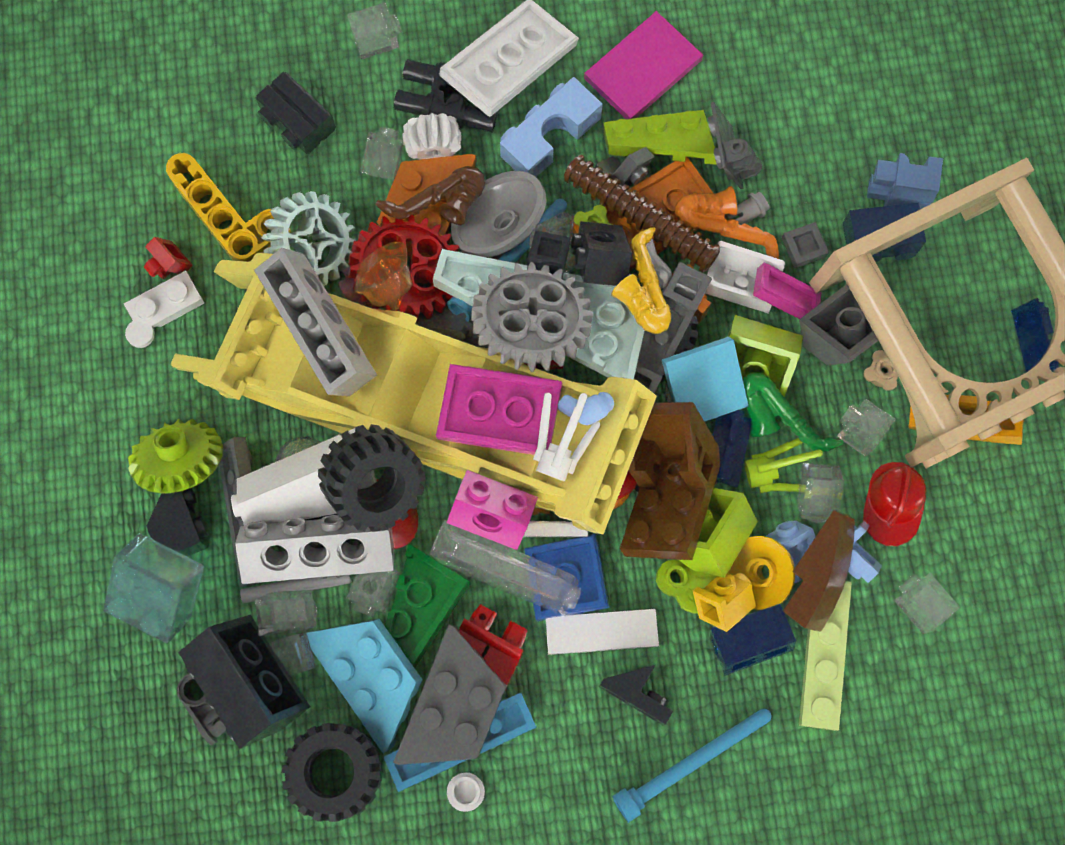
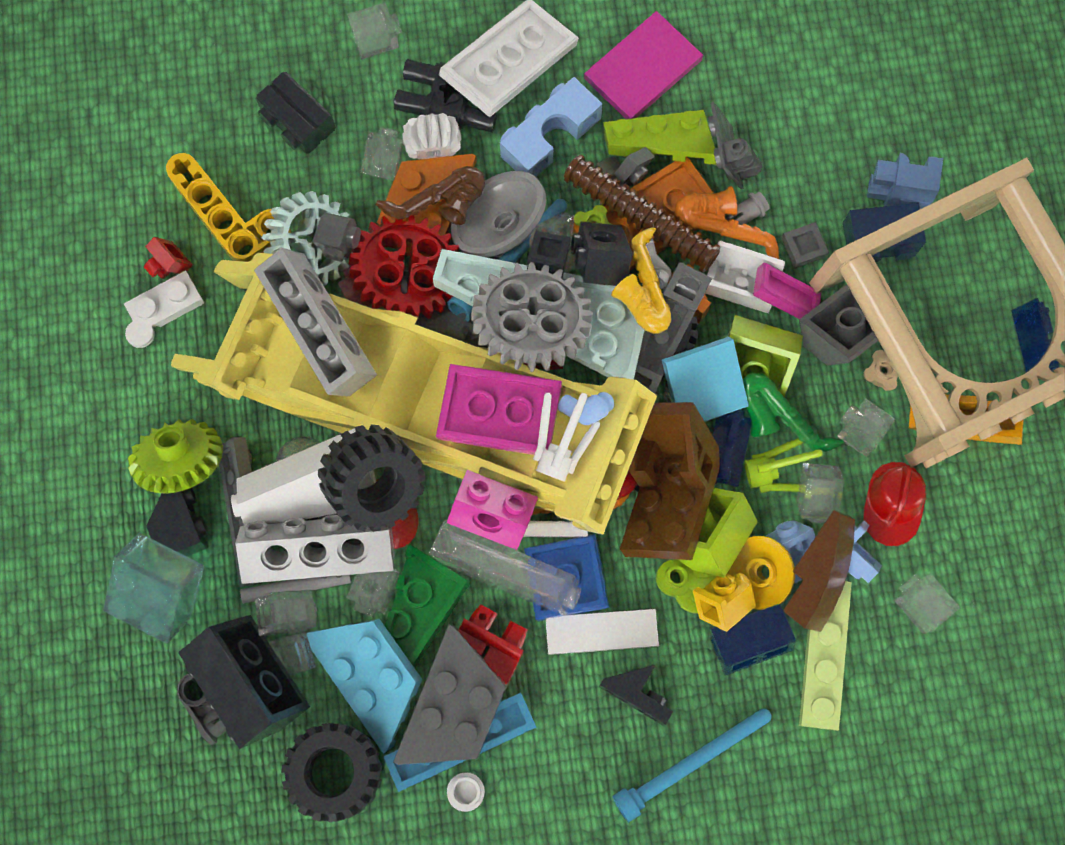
clear orange piece [355,242,413,310] -> none
none -> dark grey plate [313,213,361,262]

